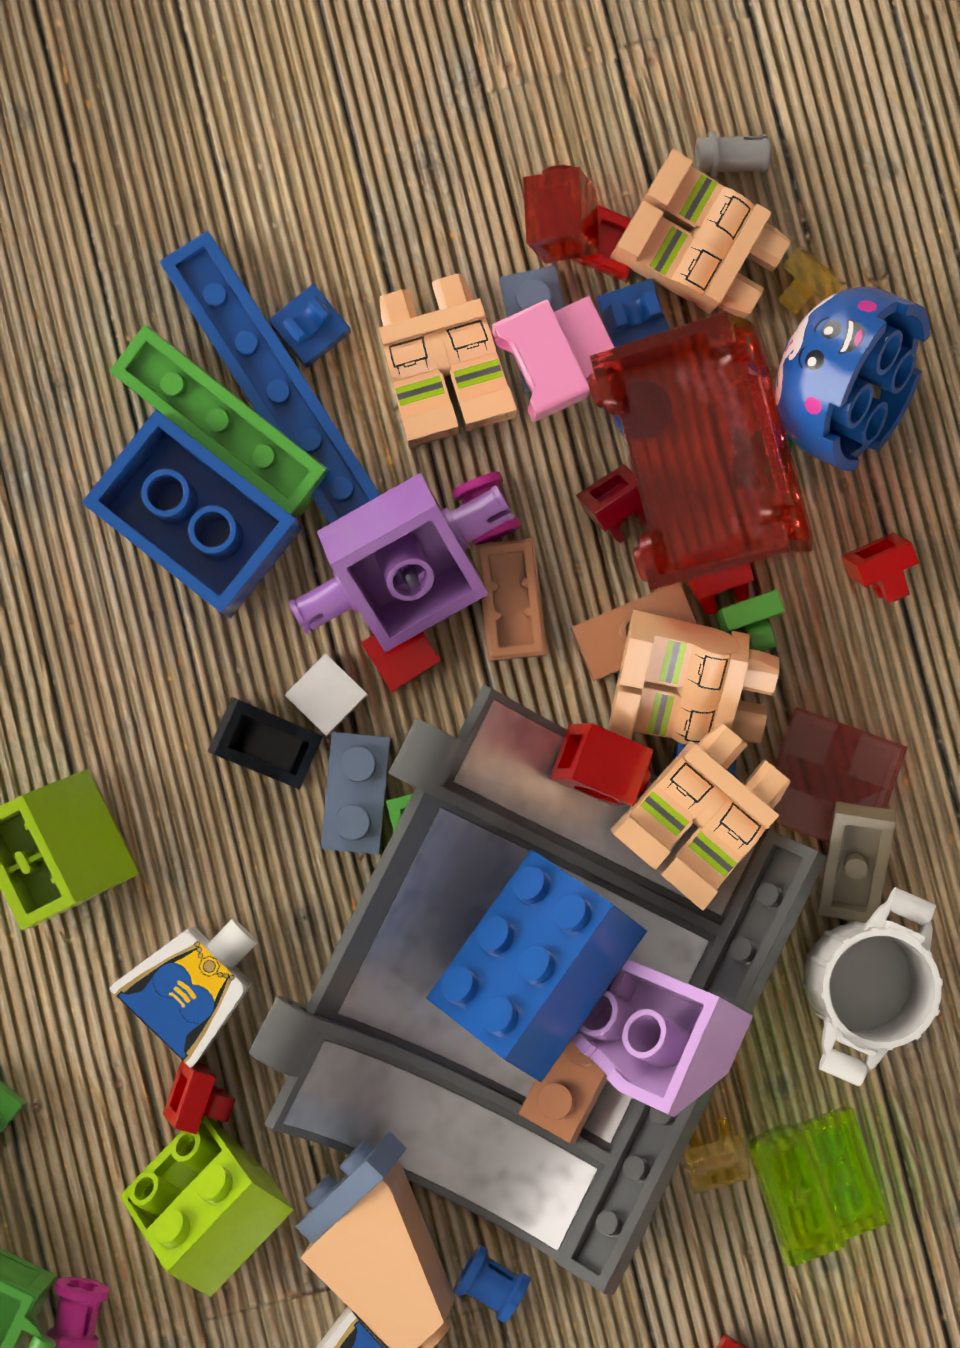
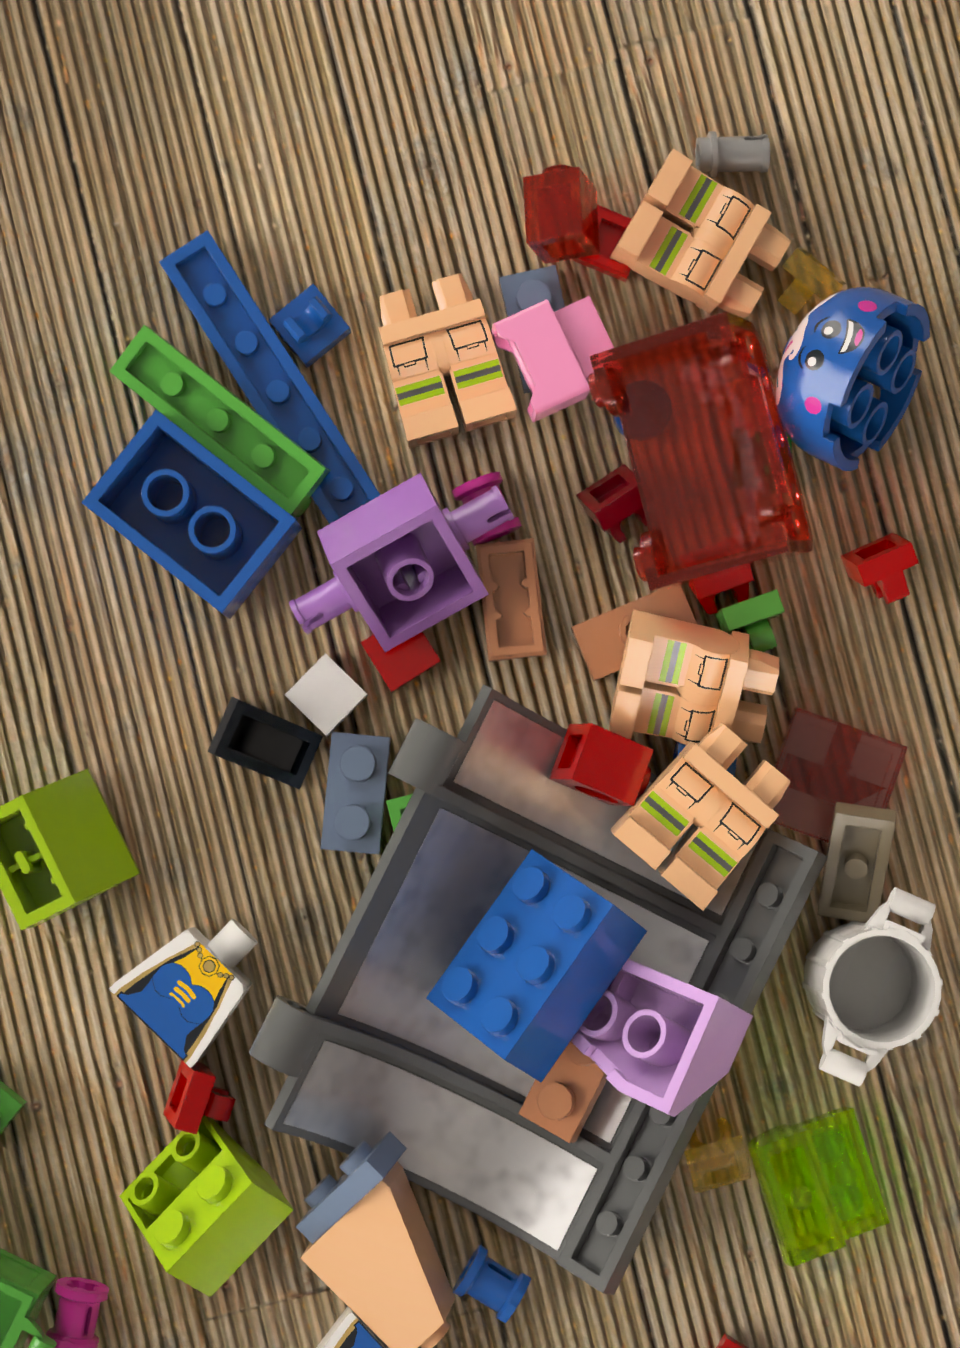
blue tile [596,278,671,354] -> none

